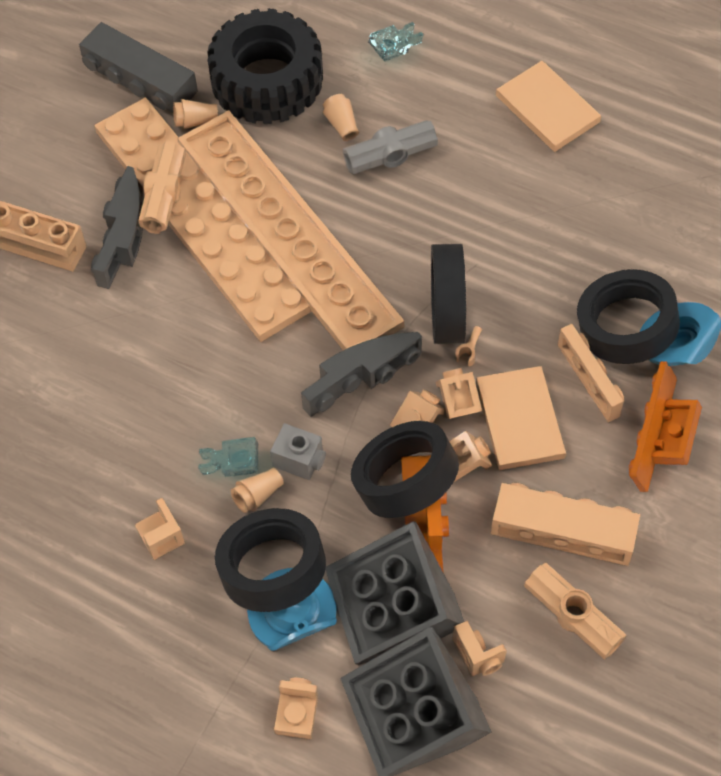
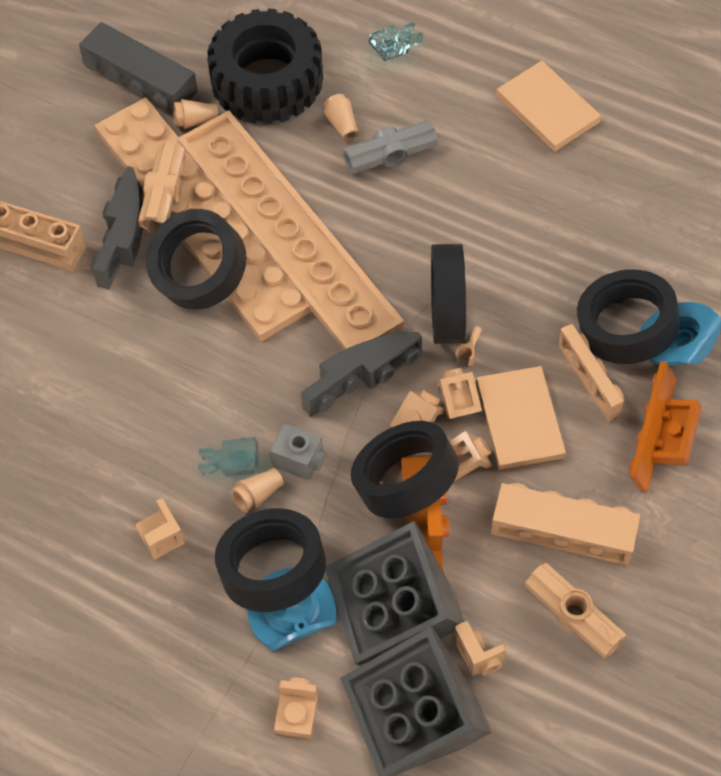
none -> black tyre [146,209,247,310]

